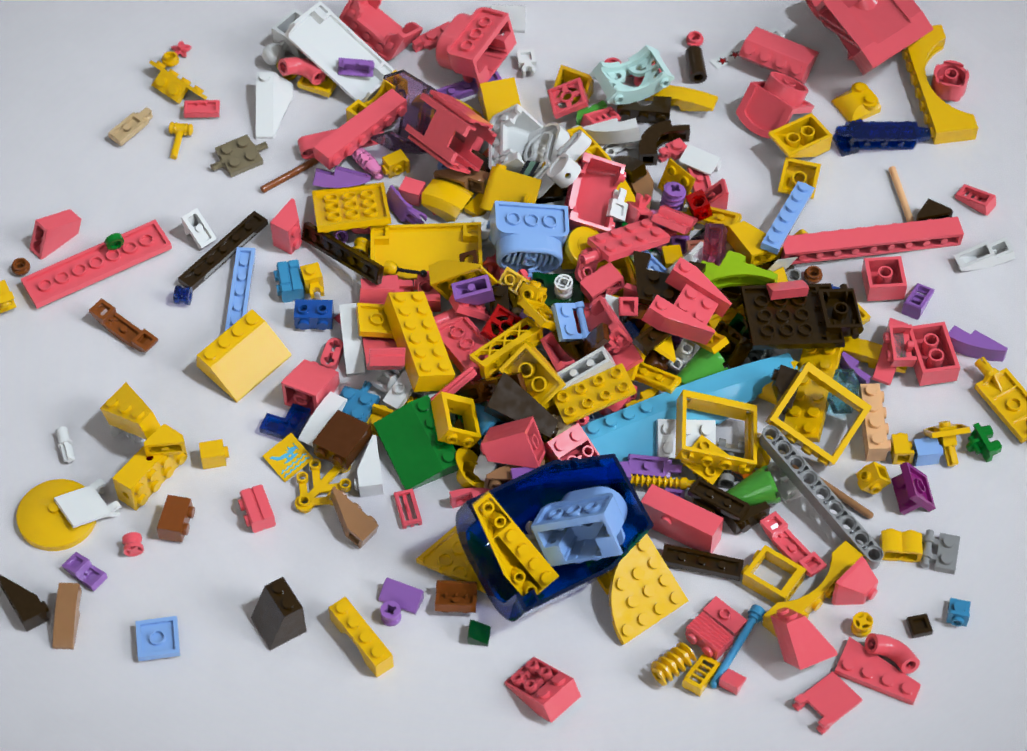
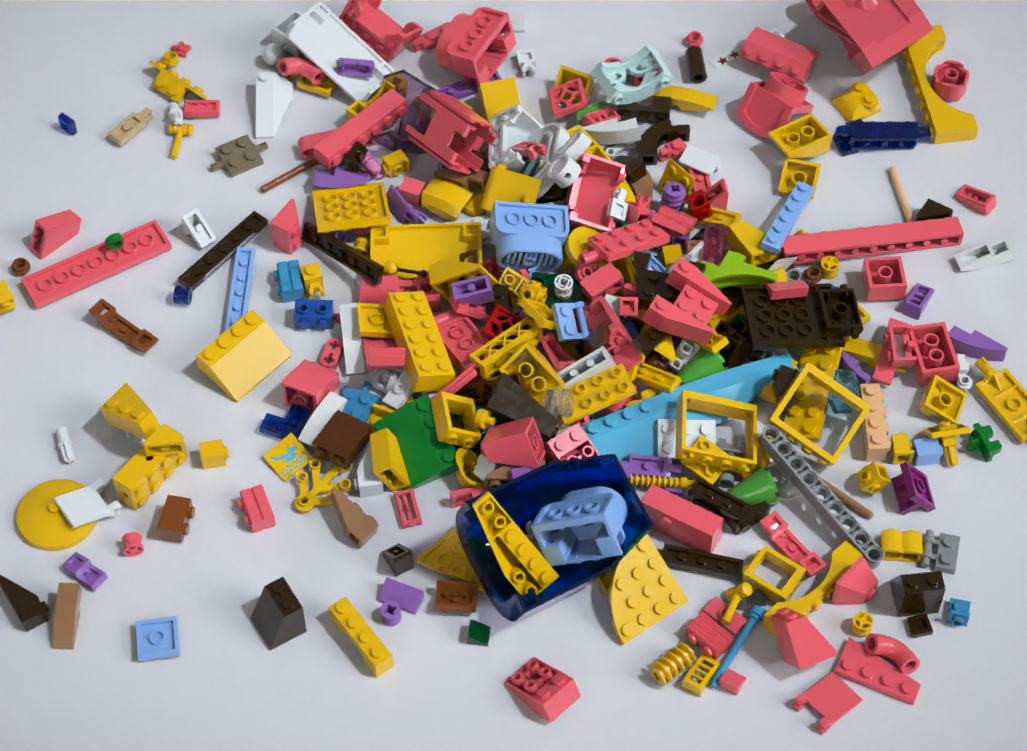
none -> clear blue tile [58,113,77,136]
none -> white axle [168,102,183,125]
none -> dark brown bracket [345,141,368,172]
none -> yellow slope [370,428,410,491]
none -> dark brown slope [381,543,414,577]
none -> yellow tile [474,408,495,429]
none -> coral hinge [509,141,547,160]
none -> clear brick [543,389,574,417]
none -> yellow piece [721,582,753,625]
none -> pearl dark grey slope [746,588,767,606]
none -> yellow wheel [820,256,839,279]
none -> dark brown slope [890,571,946,617]
none -> yellow slope [919,375,967,424]
none -> white plate [956,354,972,391]

